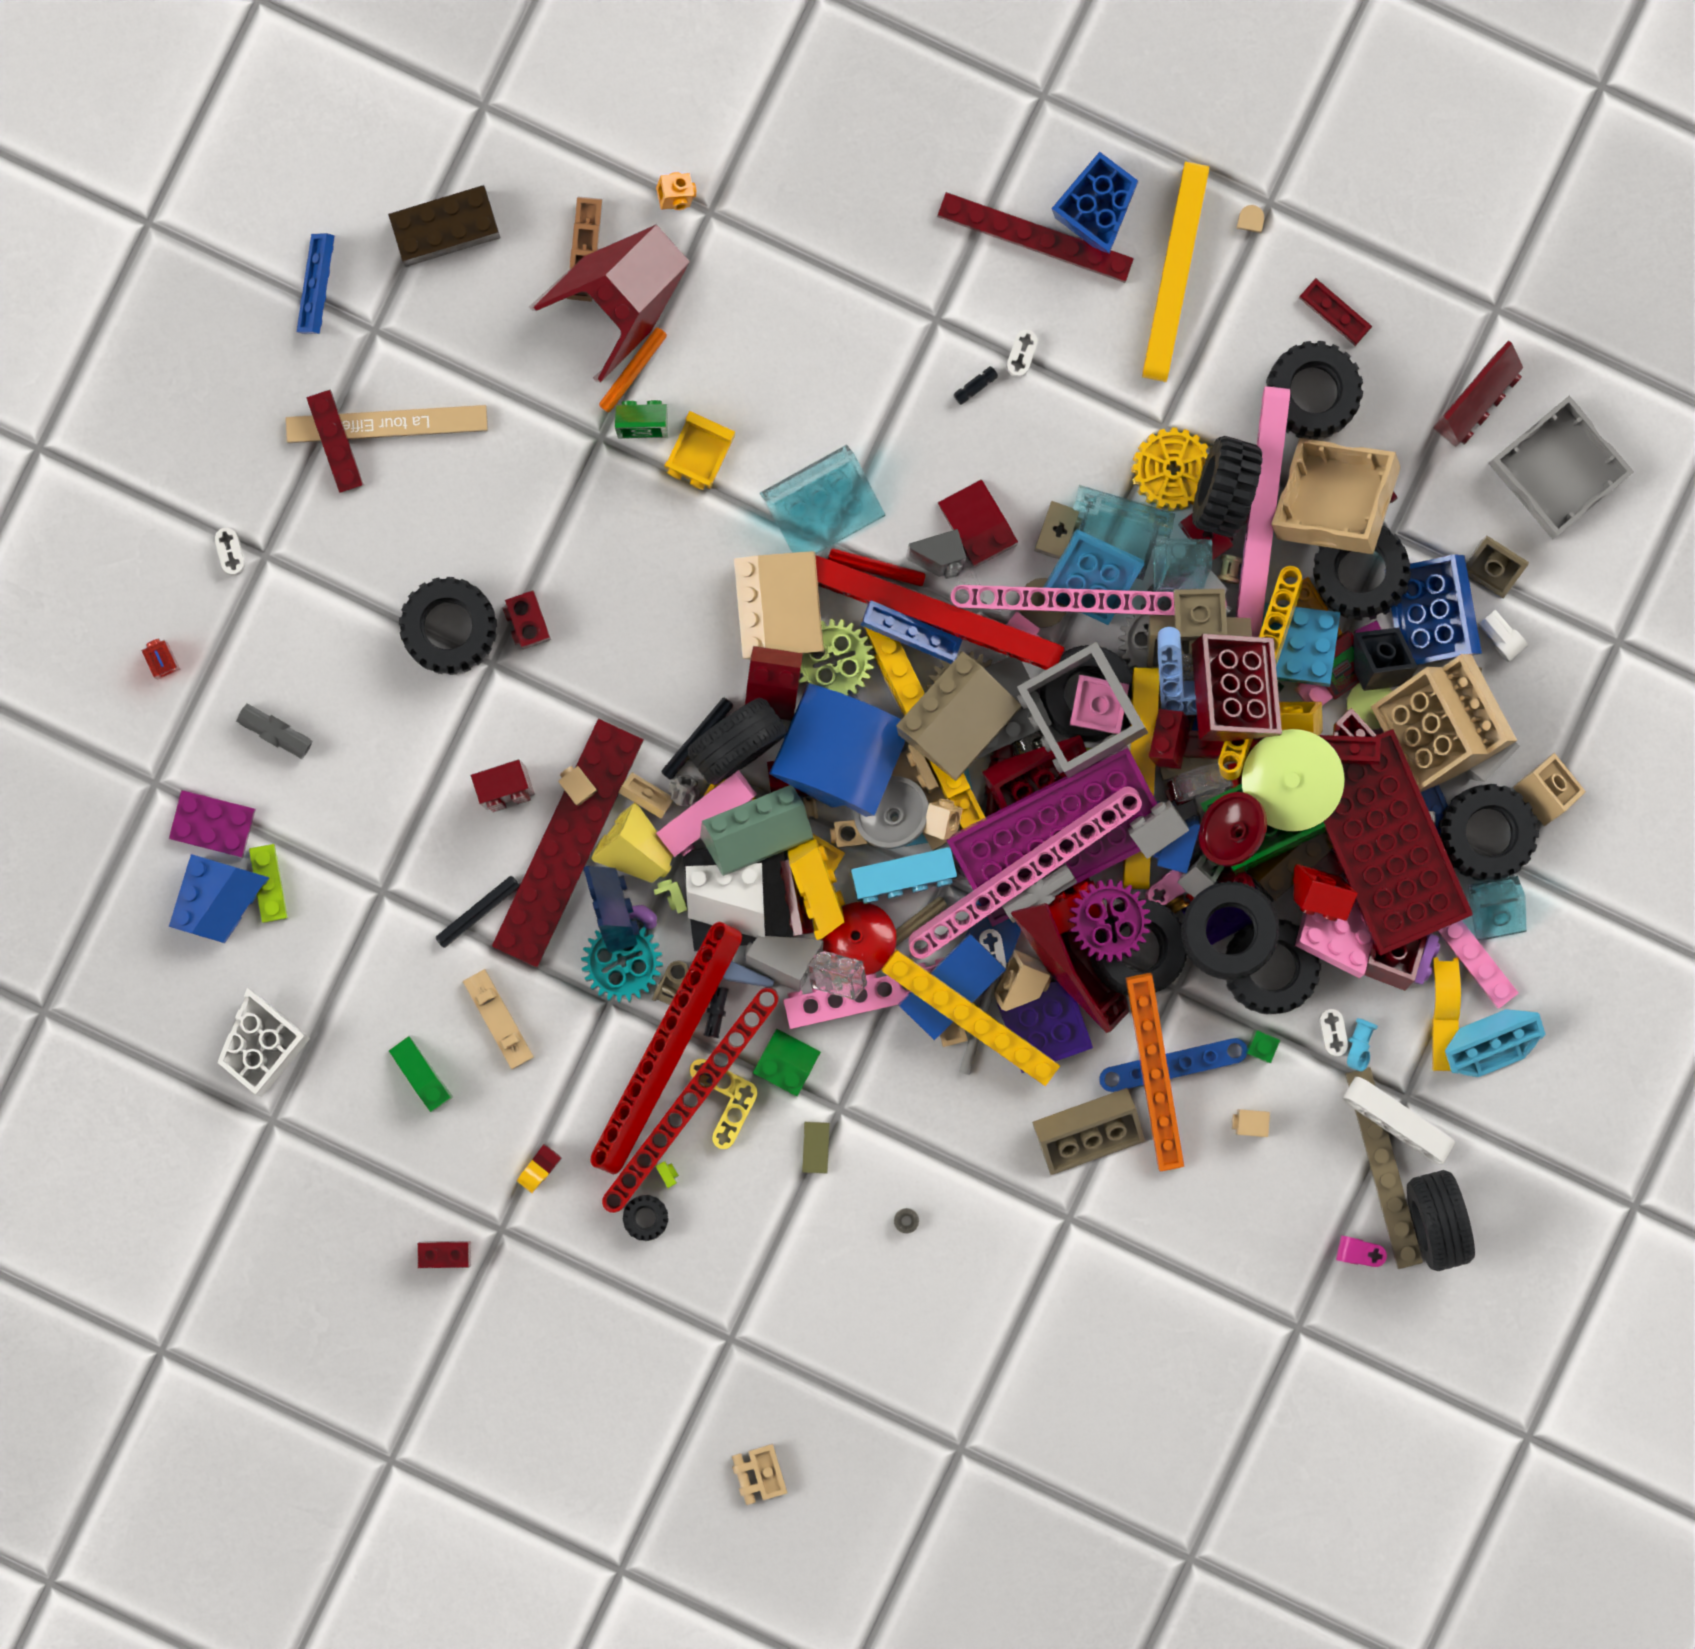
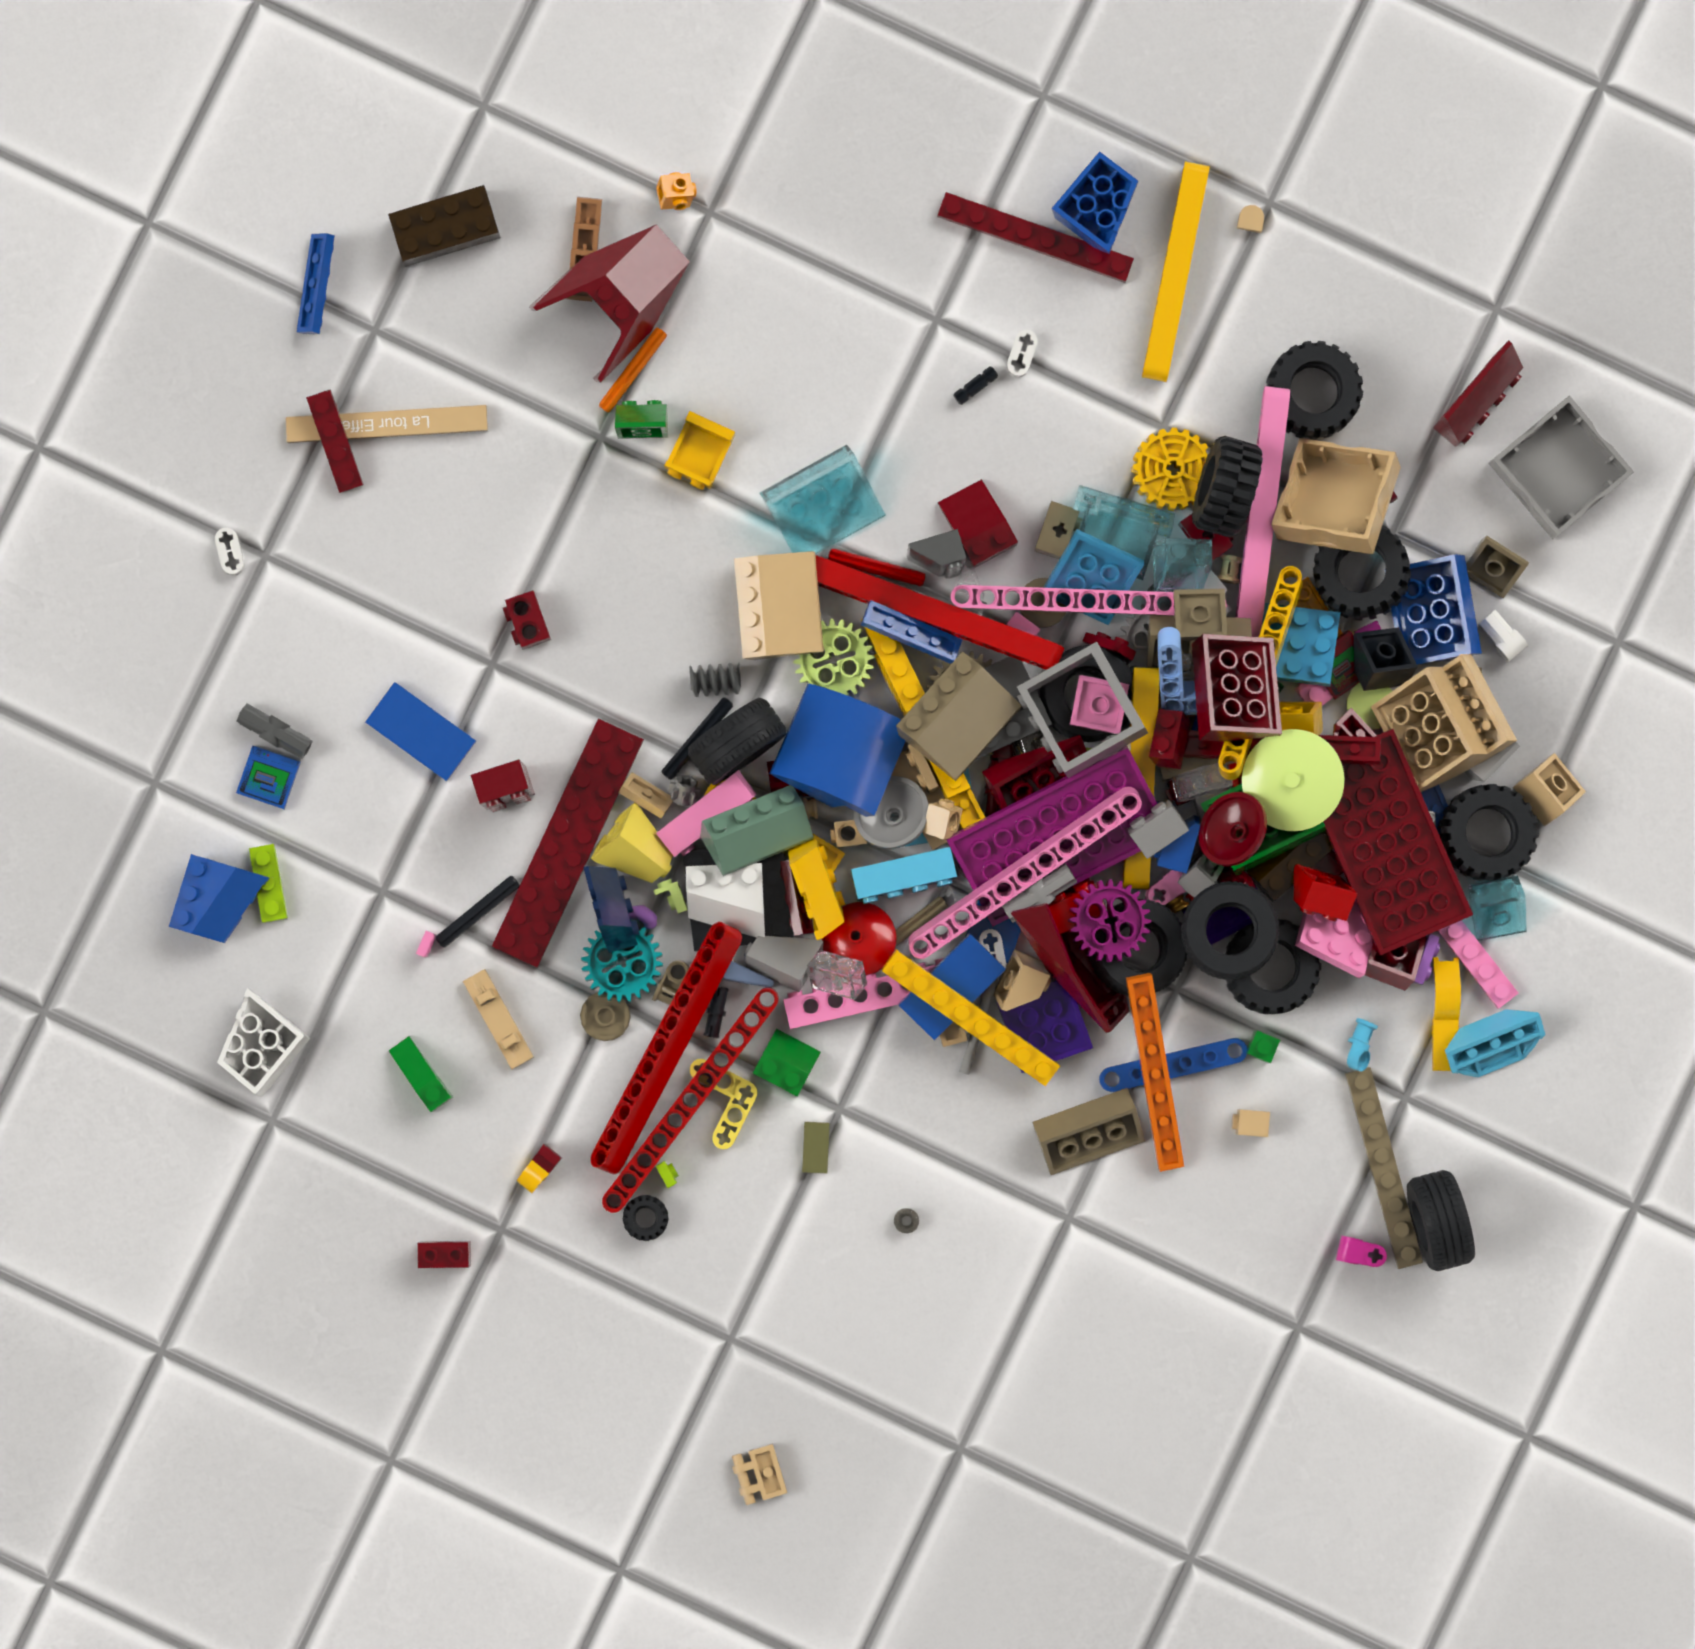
clear red brick [141,638,180,680] -> none
magenta plate [169,790,256,858] -> none
black tyre [399,577,497,675] -> none
tan brick [558,766,598,807] -> none
dark red slope [745,646,803,721] -> none
dark red tile [1299,278,1372,346] -> none
white beam [1319,1009,1348,1056] -> none
white beam [1342,1077,1455,1165] -> none
none -> blue tile [236,745,301,810]
none -> blue tile [365,682,476,781]
none -> bright pink tile [416,931,436,958]
none -> dark tan tile [580,992,631,1041]
none -> dark grey piece [689,663,741,697]
none -> dark red plate [1082,632,1136,661]

